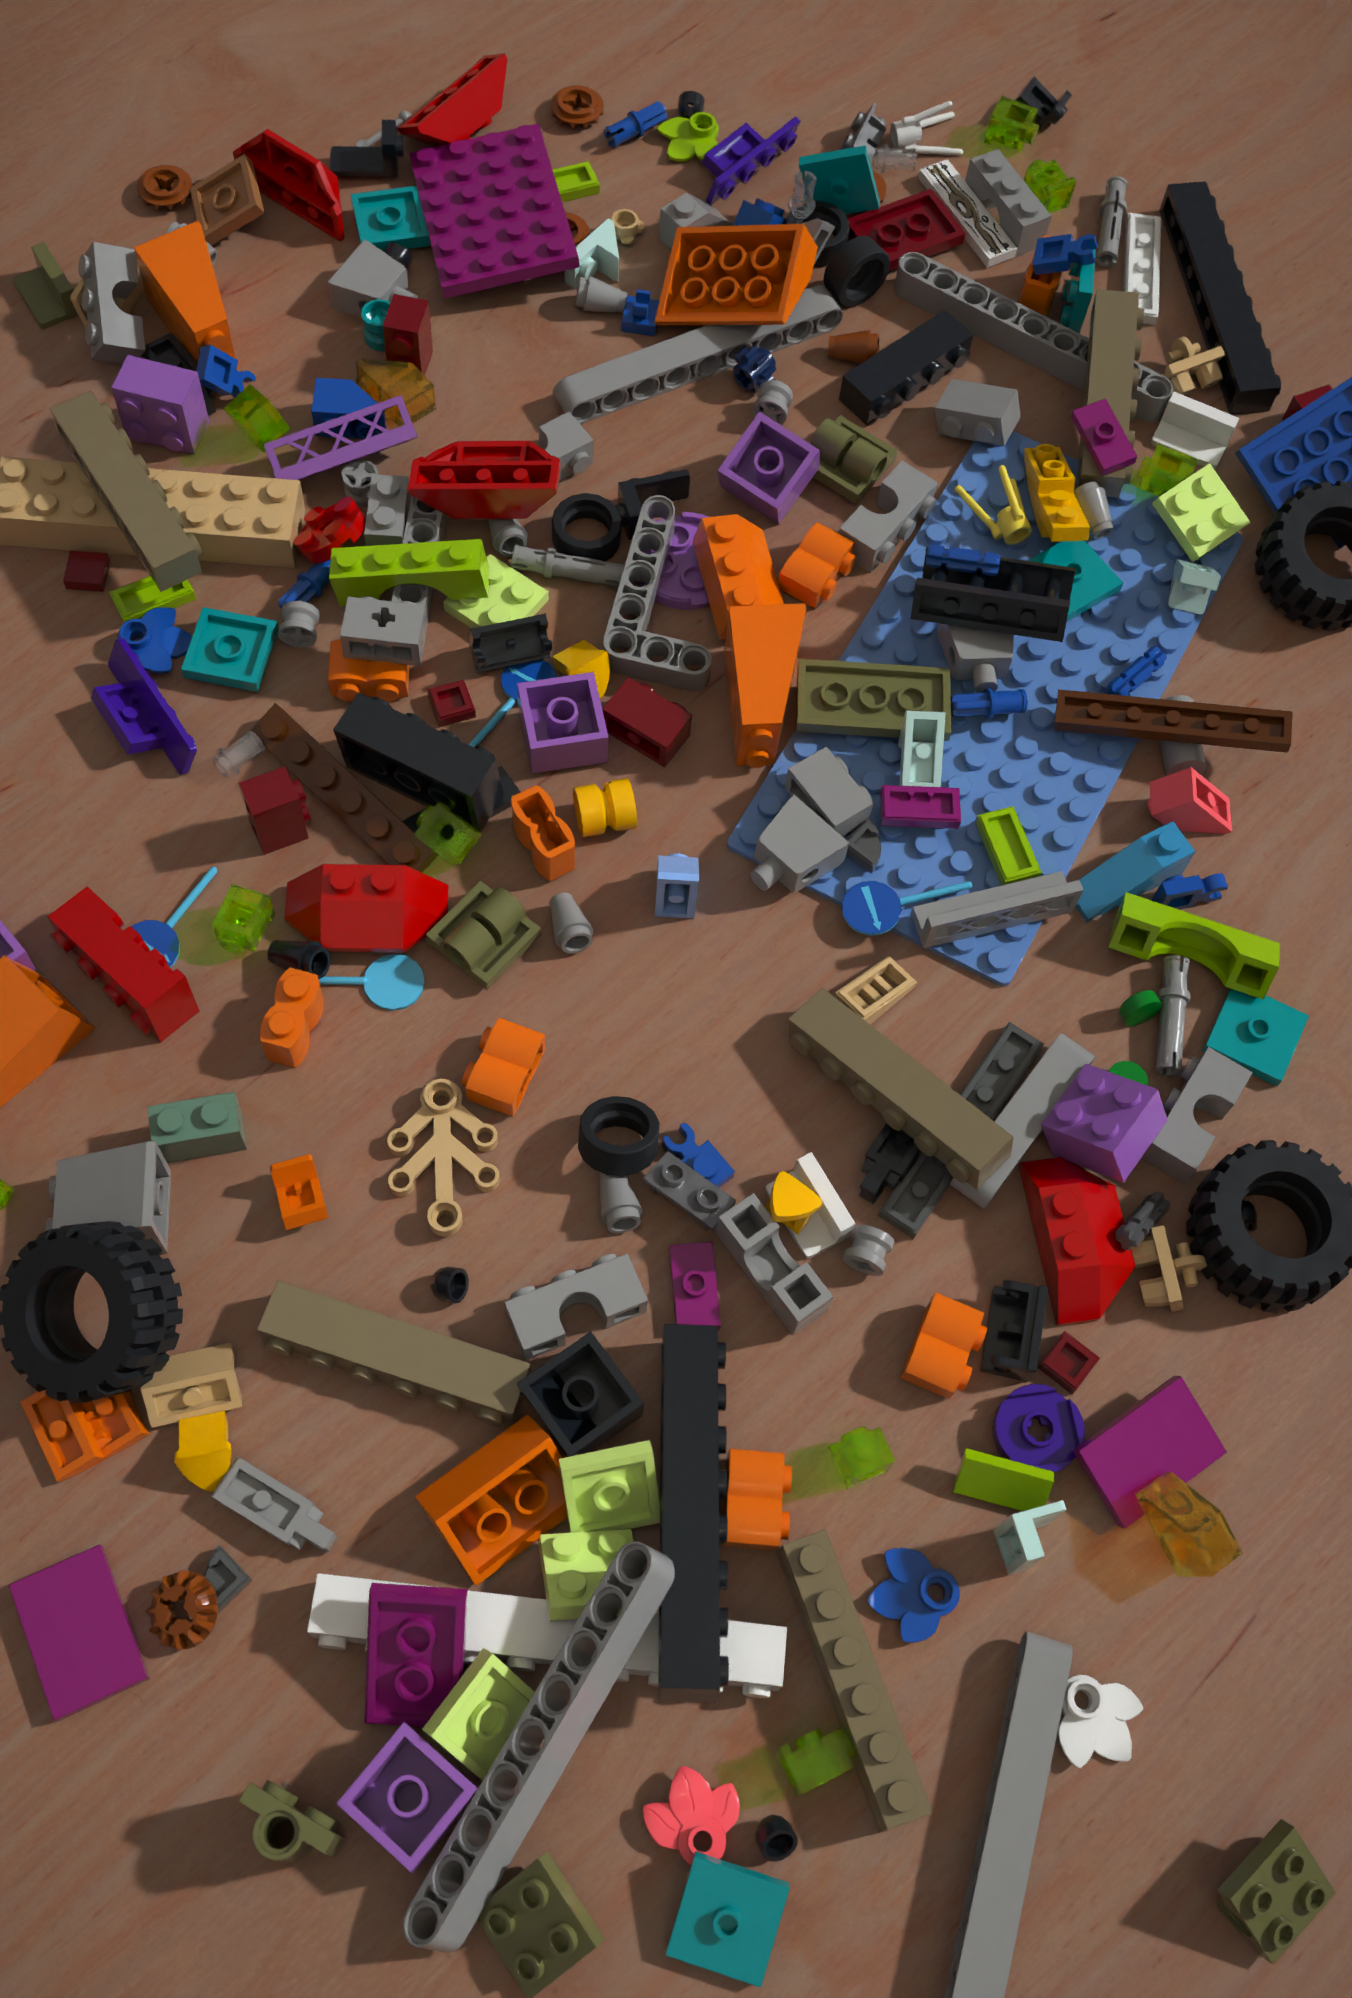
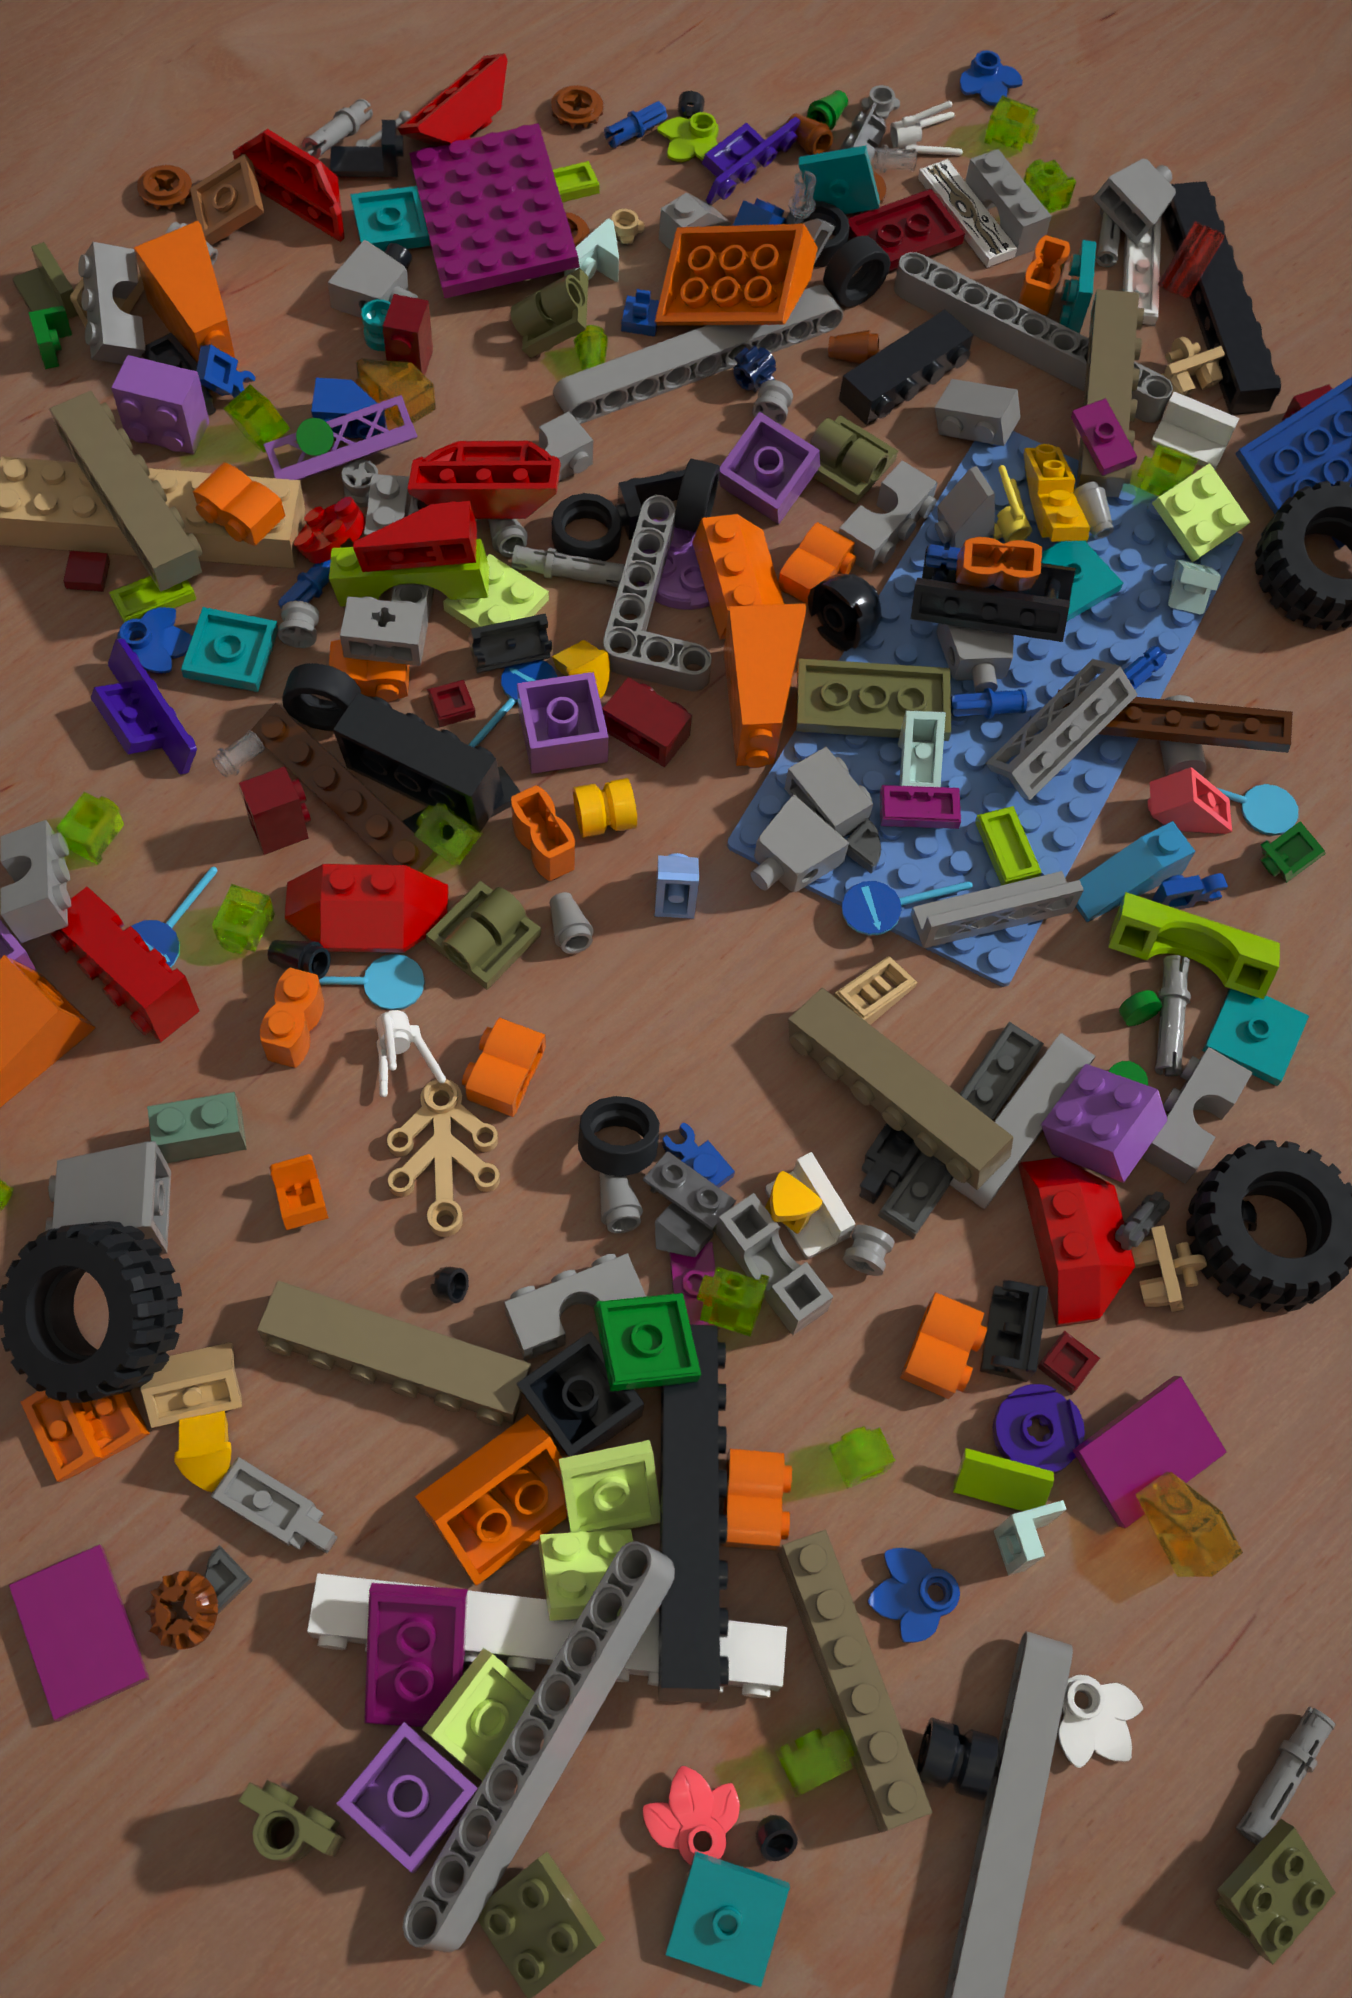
light grey cone [575,276,627,313] -> none
black bracket [1013,76,1072,131] -> none
blue plate [1032,234,1098,275] -> none
none -> light grey arch [1,820,71,943]
none -> green bracket [28,306,72,369]
none -> clear neon green brick [56,792,124,865]
none -> orange brick [193,462,285,546]
none -> black tyre [282,663,361,731]
none -> green tile [296,418,334,456]
none -> light grey pin [302,99,373,159]
none -> red slope [353,501,477,572]
none -> white plant [375,1010,446,1098]
none -> olive plate [510,268,588,358]
none -> clear neon green cone [574,325,608,371]
none -> green tile [594,1293,701,1392]
none -> flat silver slope [655,1203,713,1257]
none -> black tyre [674,458,720,533]
none -> clear neon green brick [697,1267,769,1337]
none -> dark orange cone [787,113,833,155]
none -> green cone [807,90,848,131]
none -> black cylinder [808,574,882,651]
none -> light grey plate [861,85,900,119]
none -> black wheel [916,1717,998,1801]
none -> light grey slope [935,465,995,548]
none -> orange brick [956,537,1042,592]
none -> blue plate [960,50,1023,106]
none -> light grey fence [986,659,1138,800]
none -> light grey torso [1092,158,1176,244]
none -> clear red tile [1158,222,1225,299]
none -> medium azure piece [1217,784,1298,836]
none -> light grey pin [1236,1707,1336,1845]
none -> green bracket [1260,821,1326,882]

